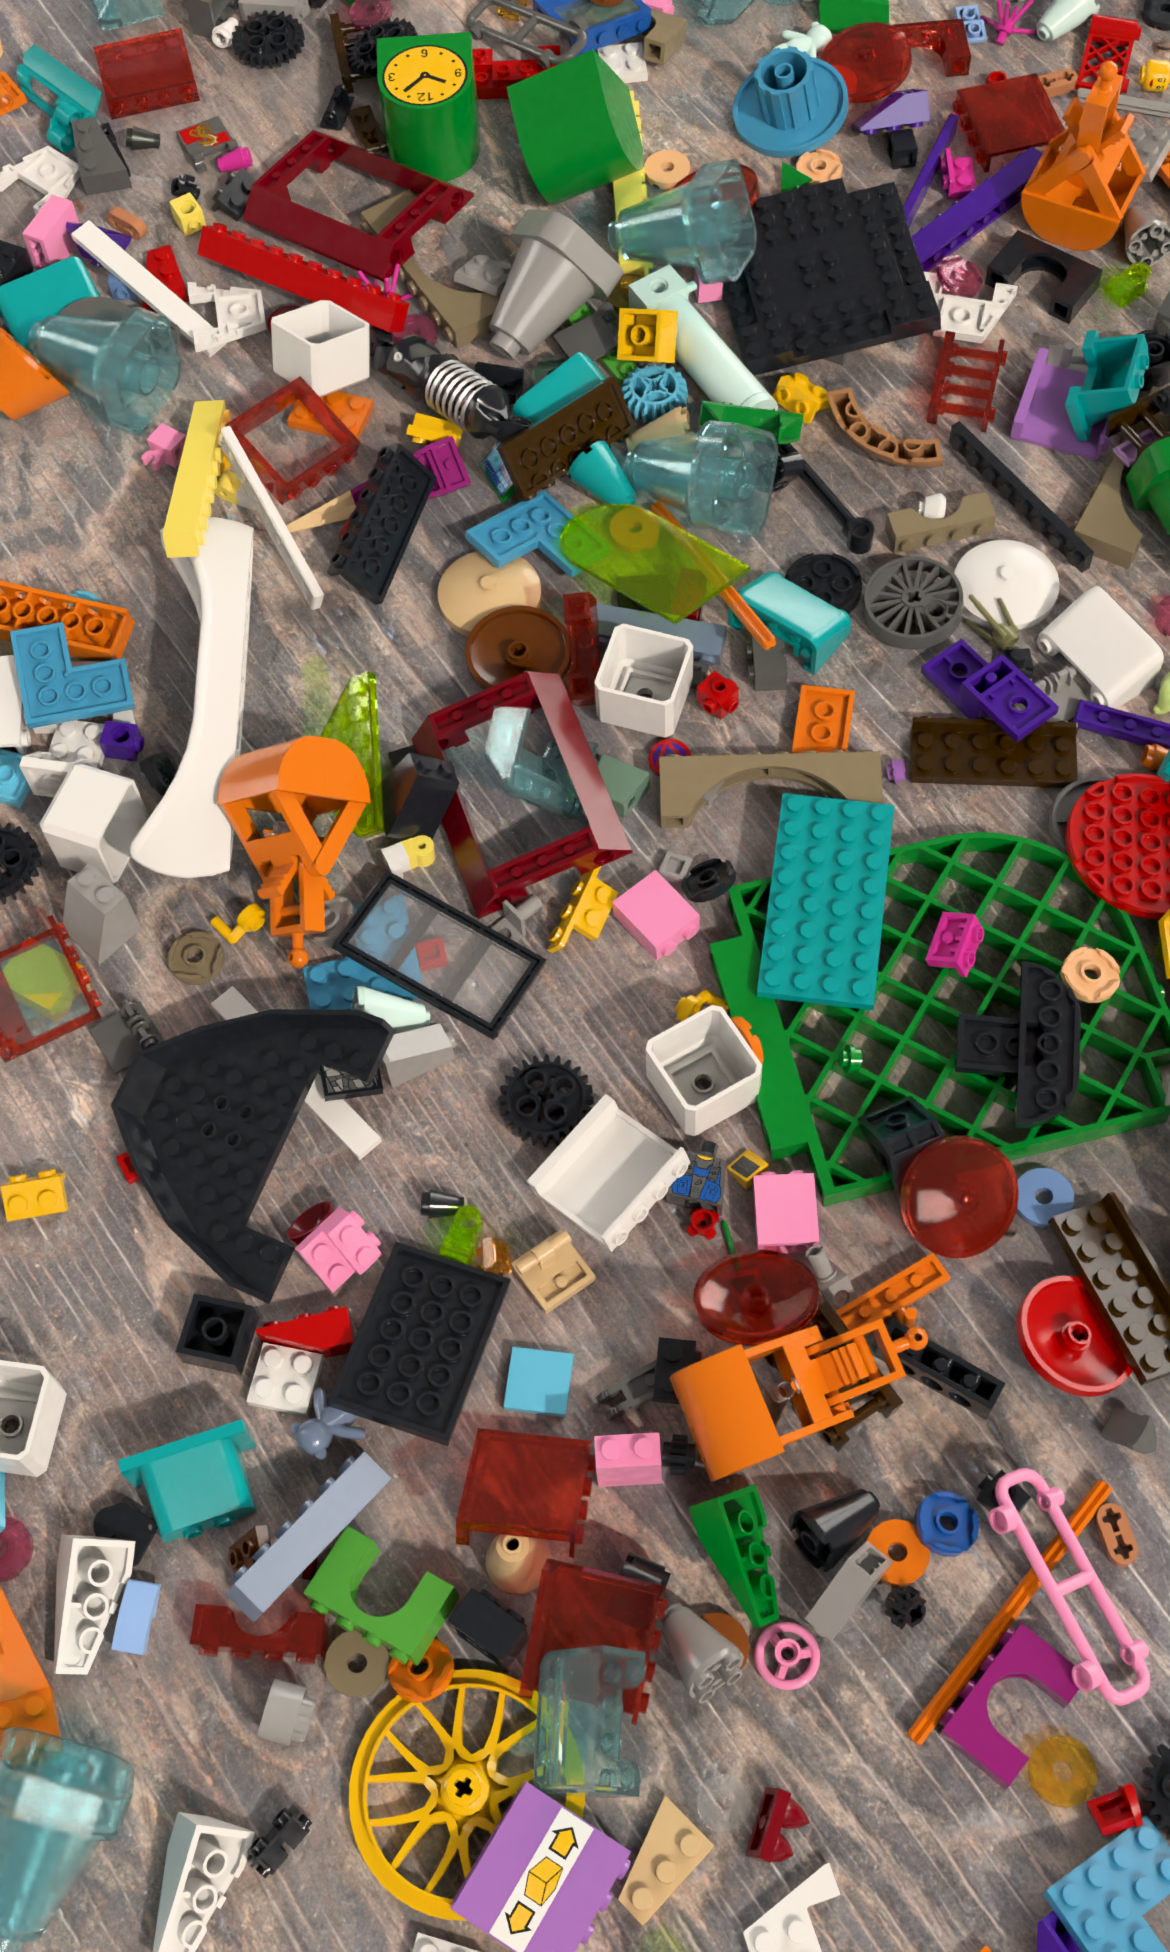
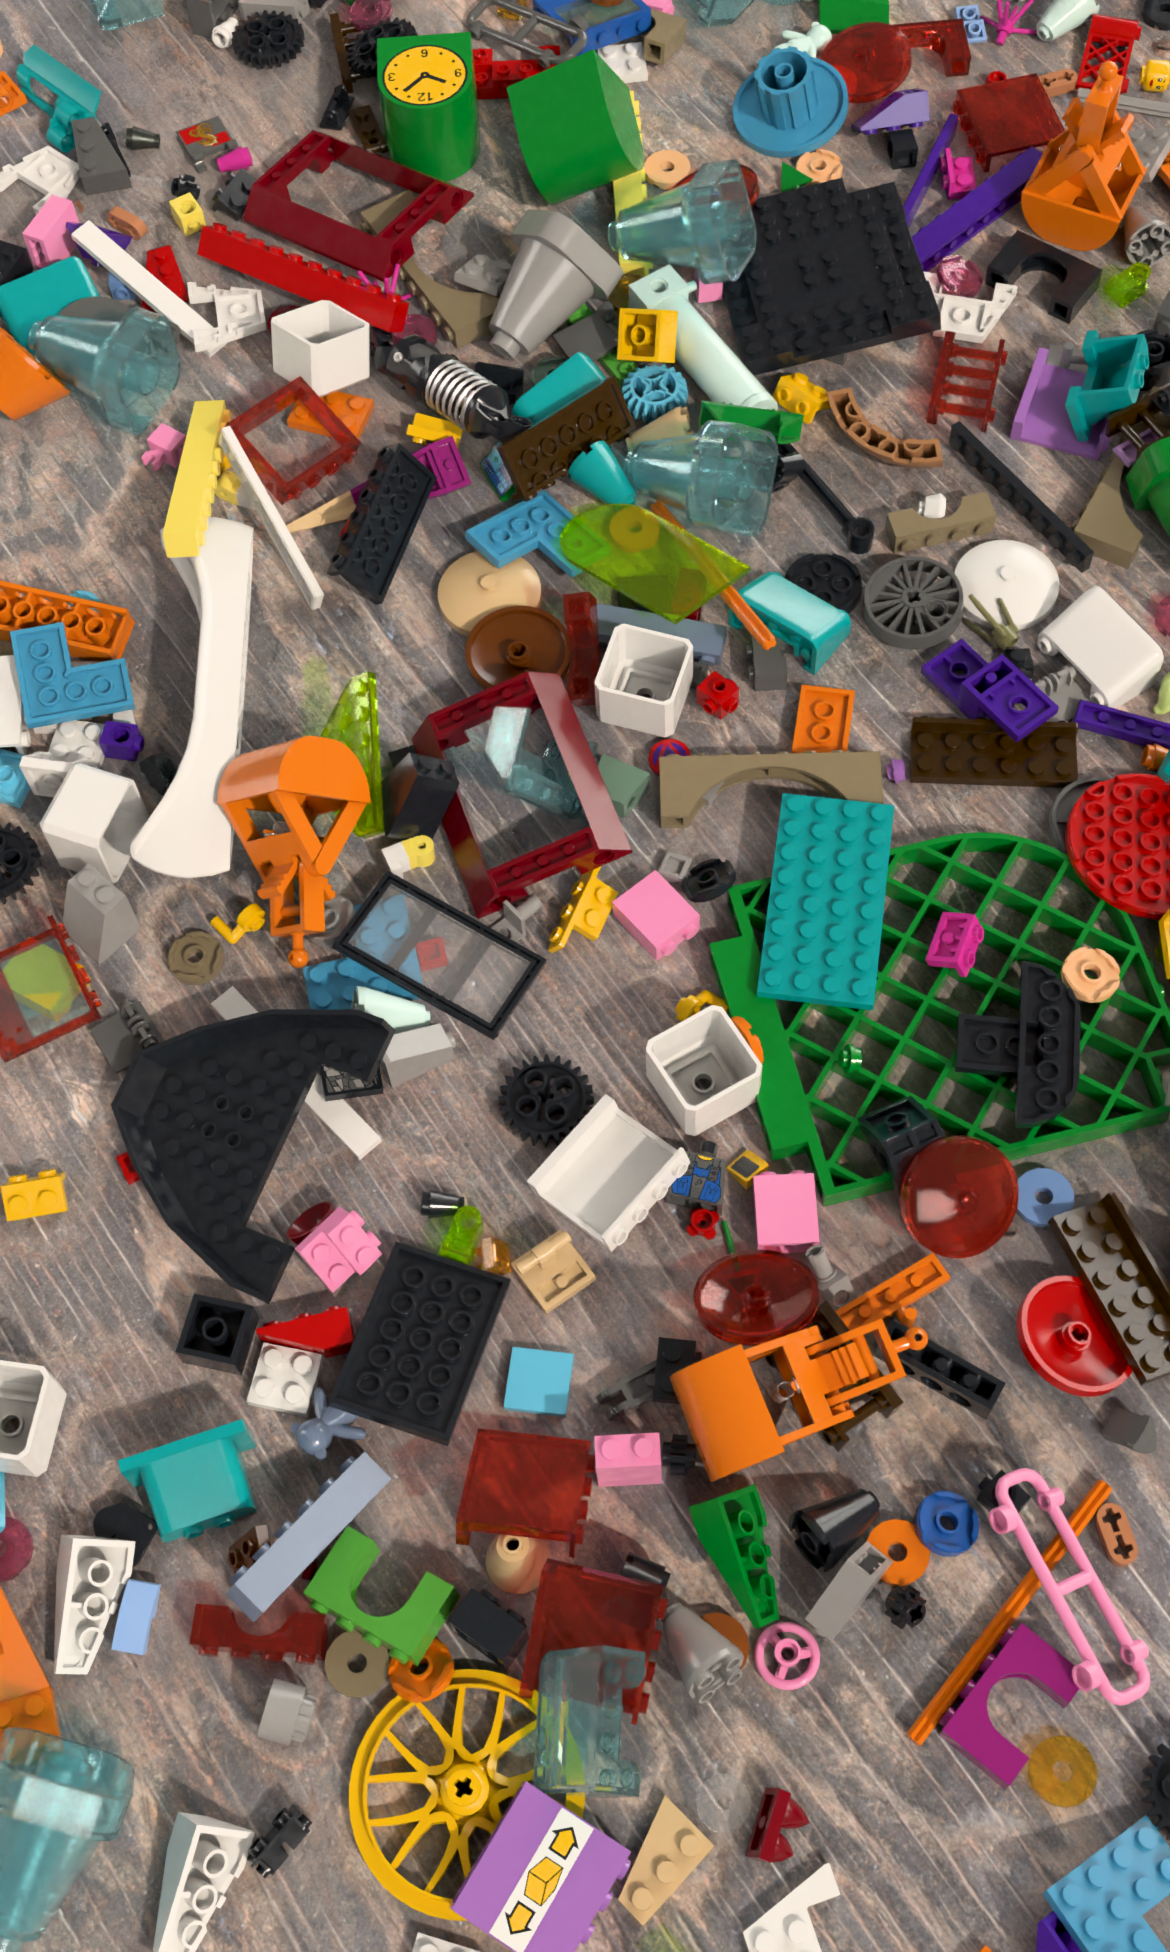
clear red panel [94,28,200,120] -> none
red tile [1087,1783,1143,1837] -> none

